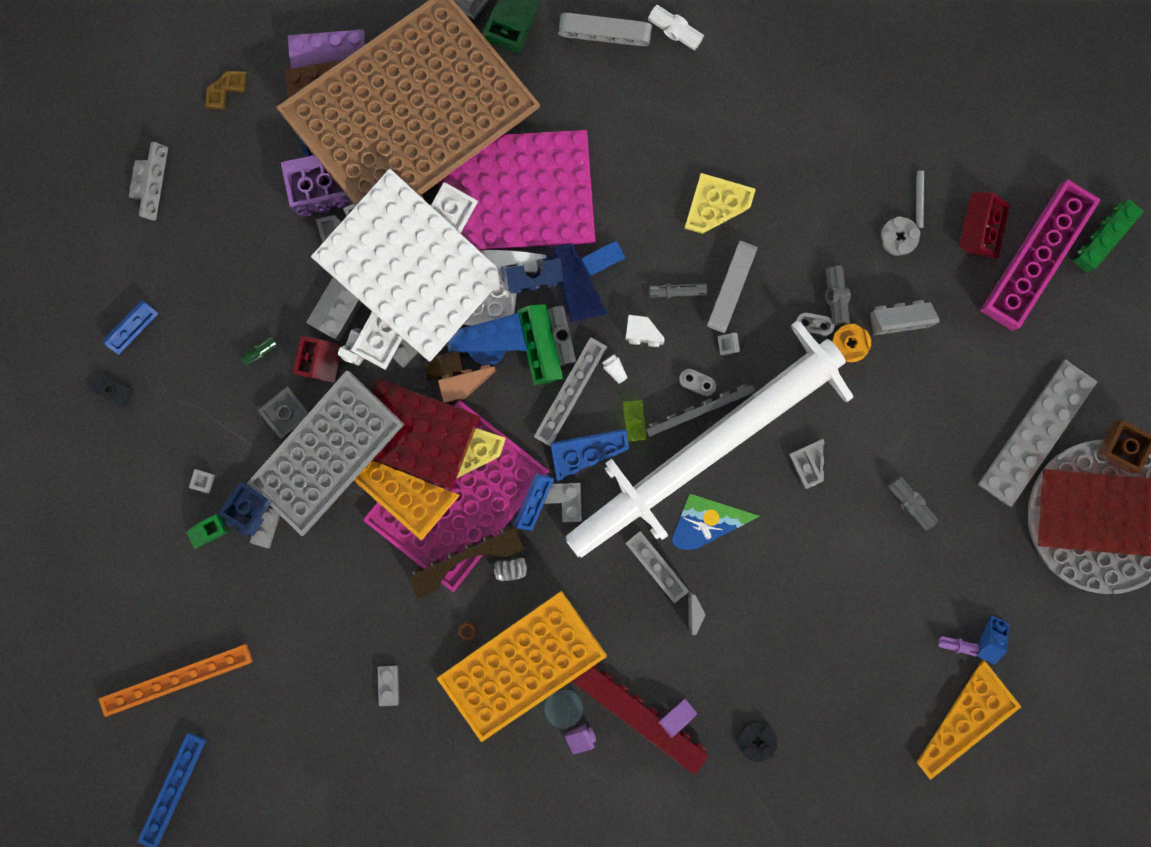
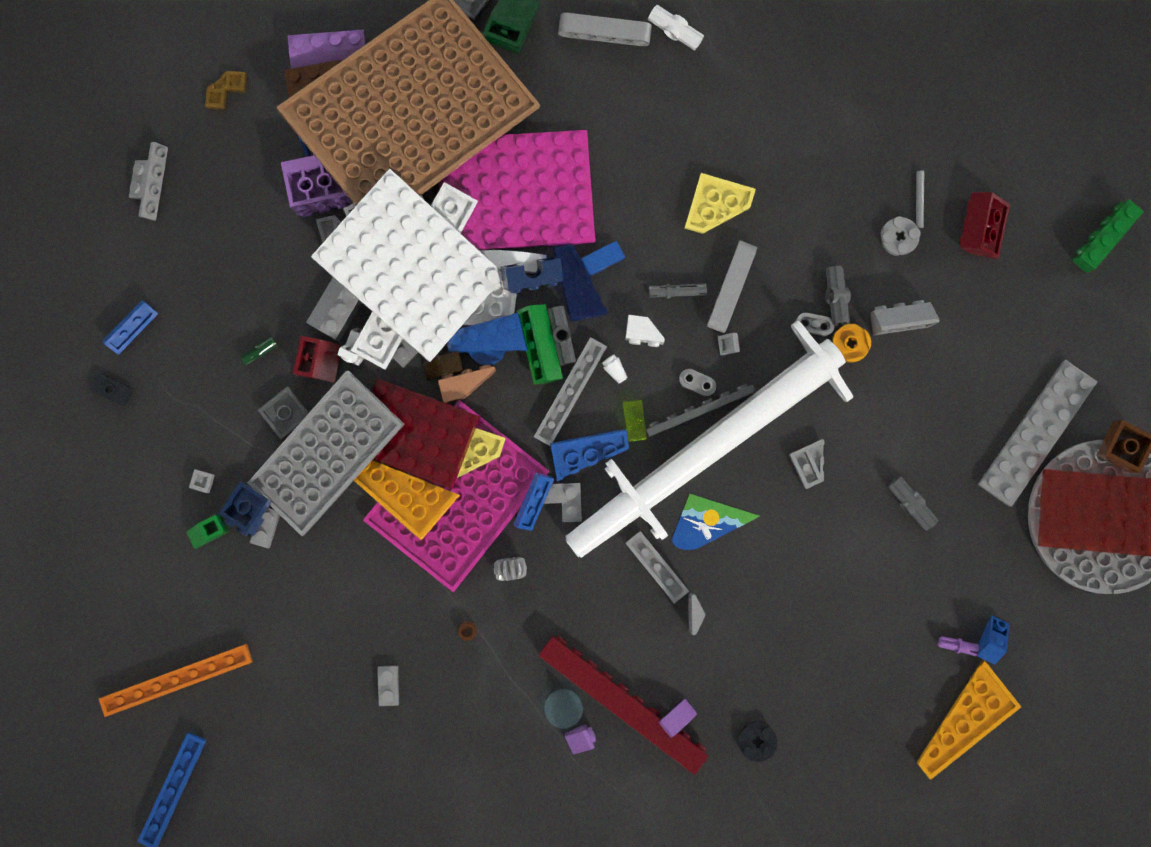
dark brown arch [408,526,525,599] -> none
light orange plate [437,591,607,742] -> none
dark pink brick [980,179,1100,331] -> none

